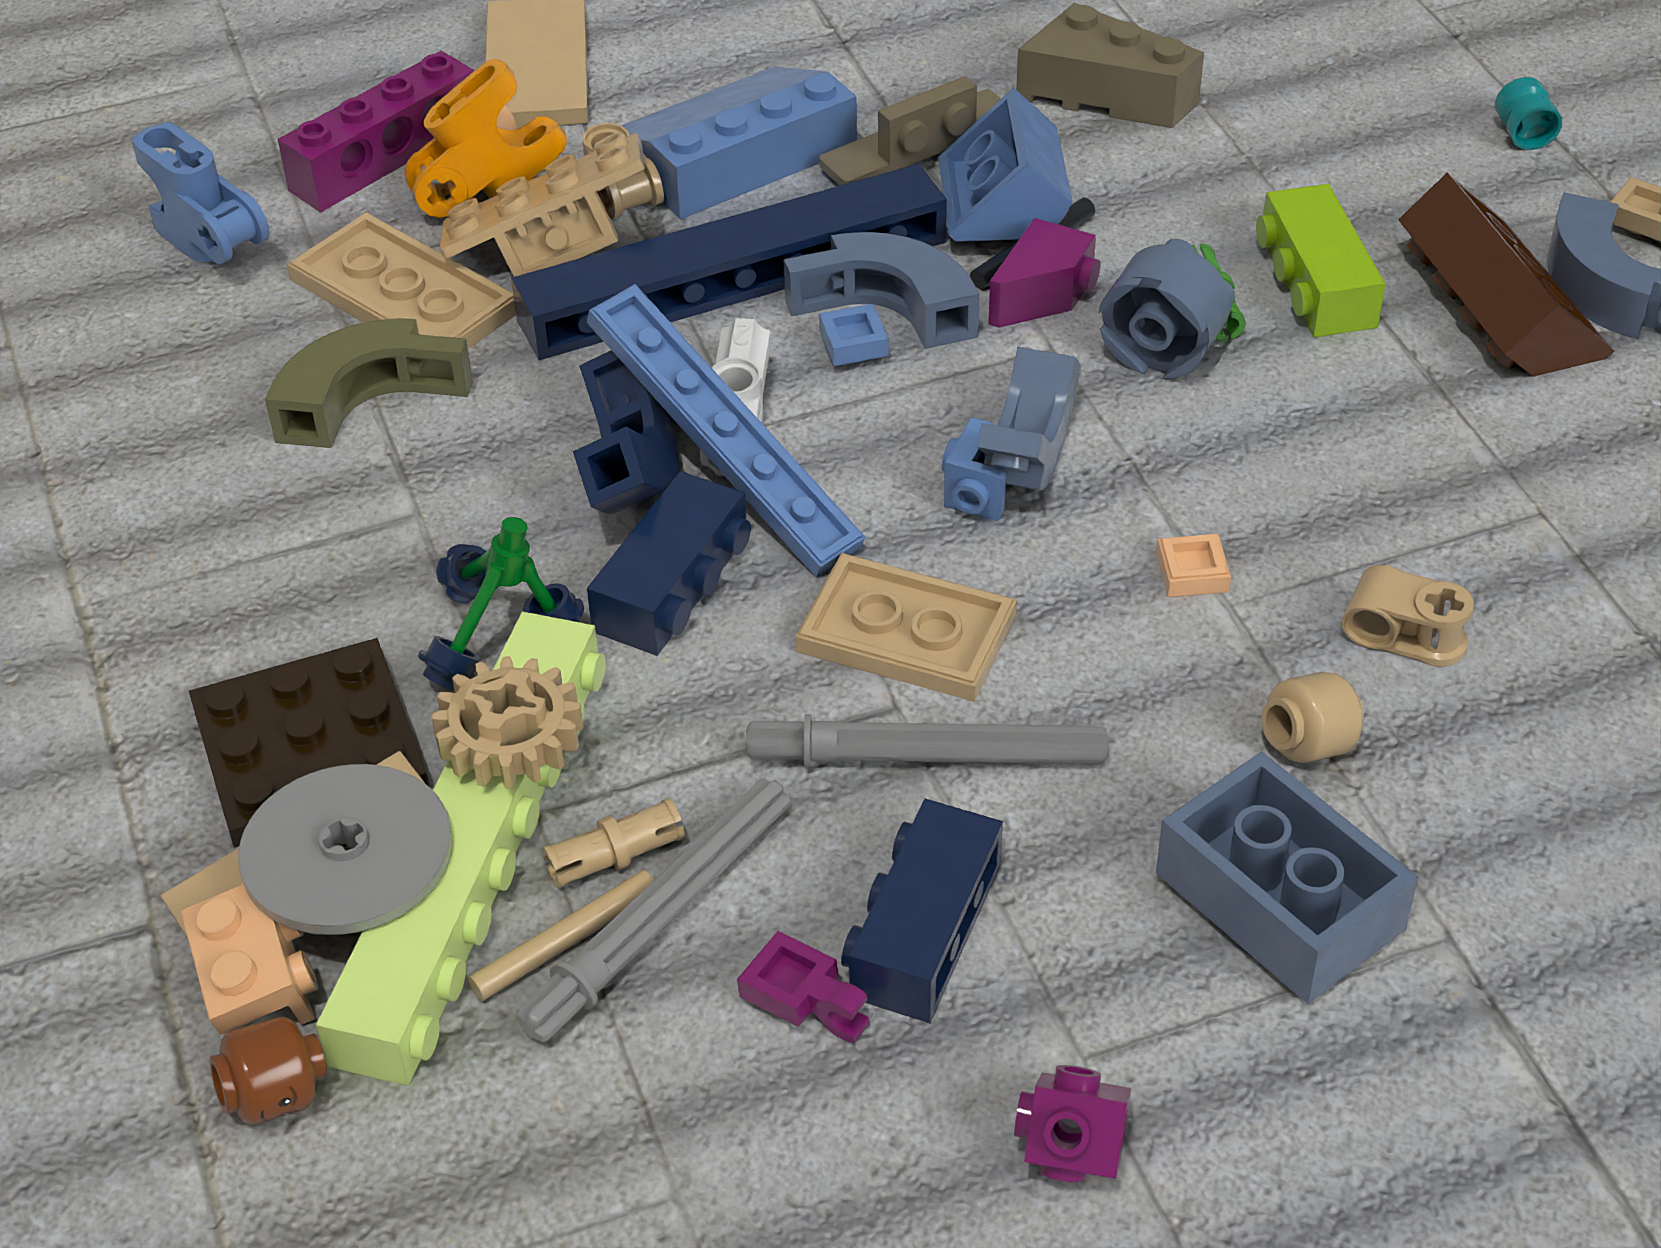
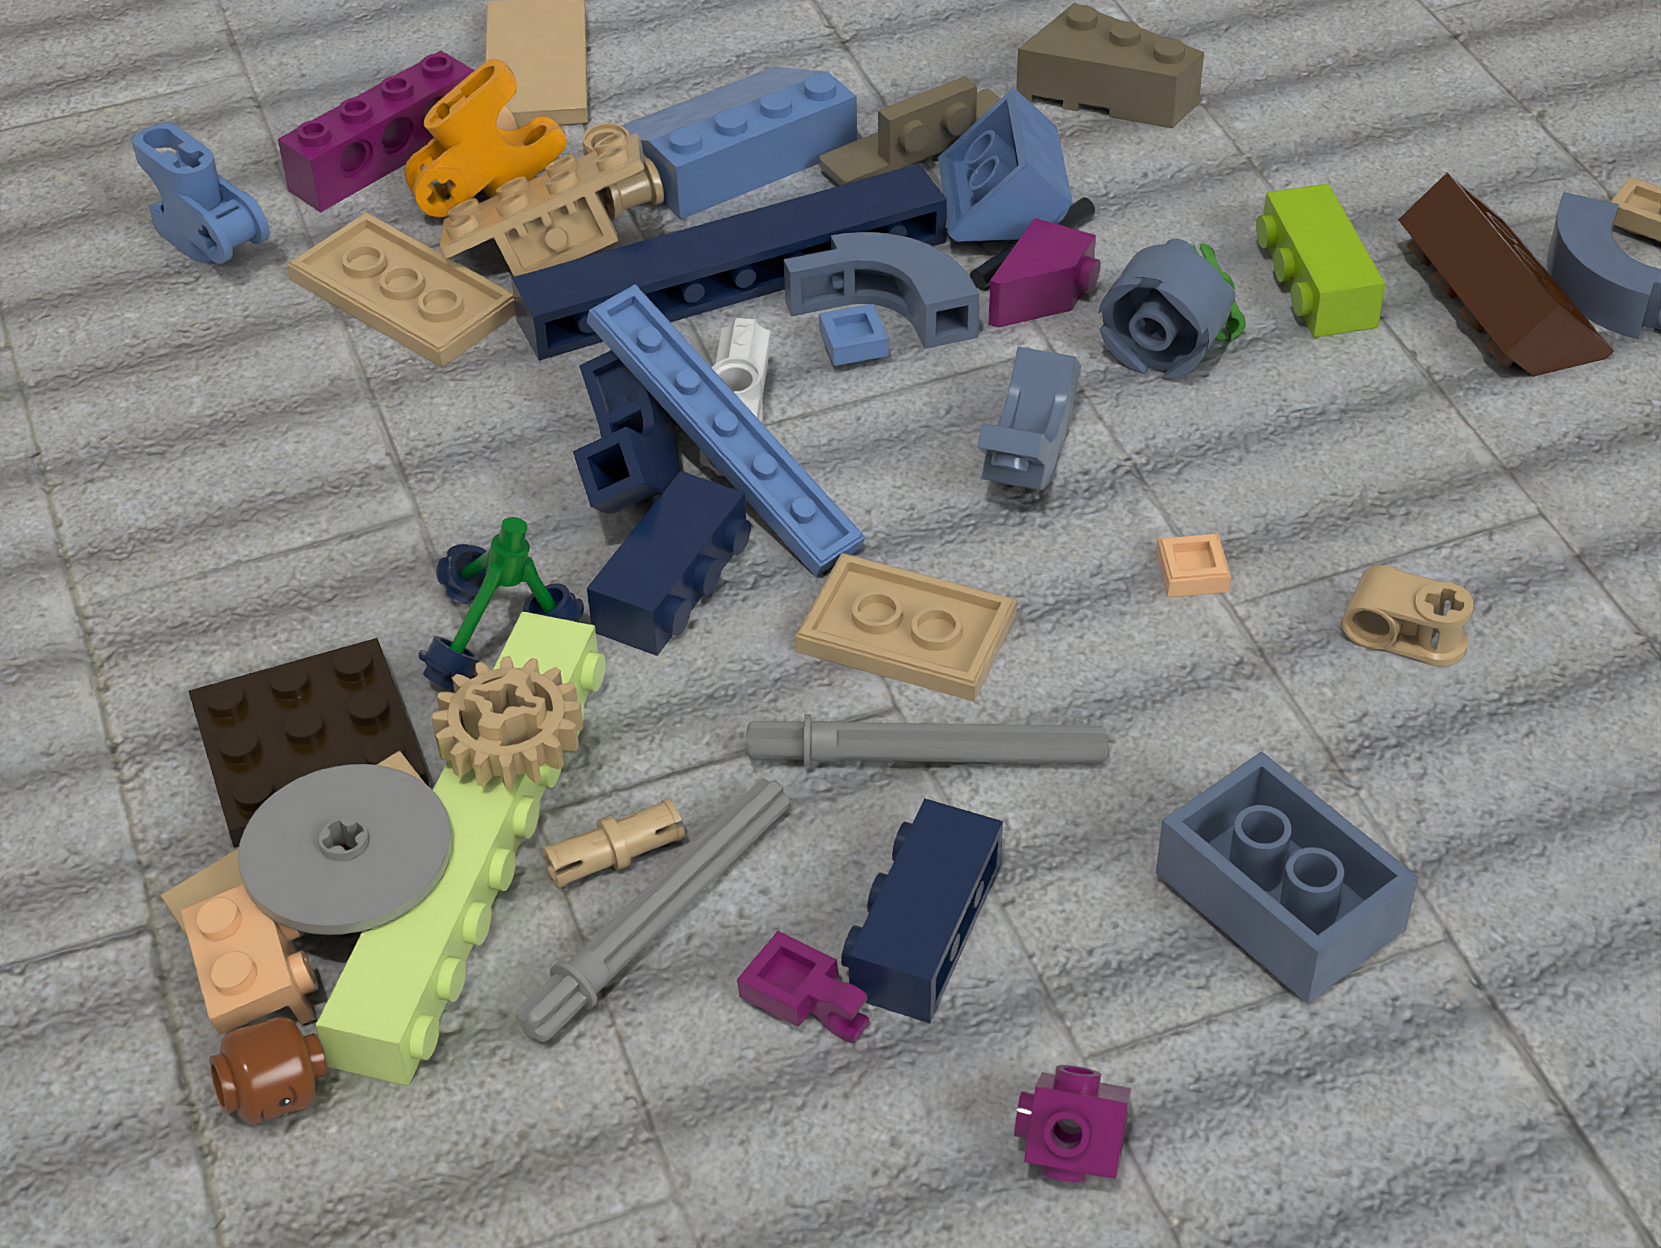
olive arch [265,318,473,448] -> none
tan bar [468,870,654,1001] -> none
medium blue bracket [942,417,1006,521] -> none
tan head [1262,671,1364,763] -> none
teal wheel [1495,77,1562,150] -> none

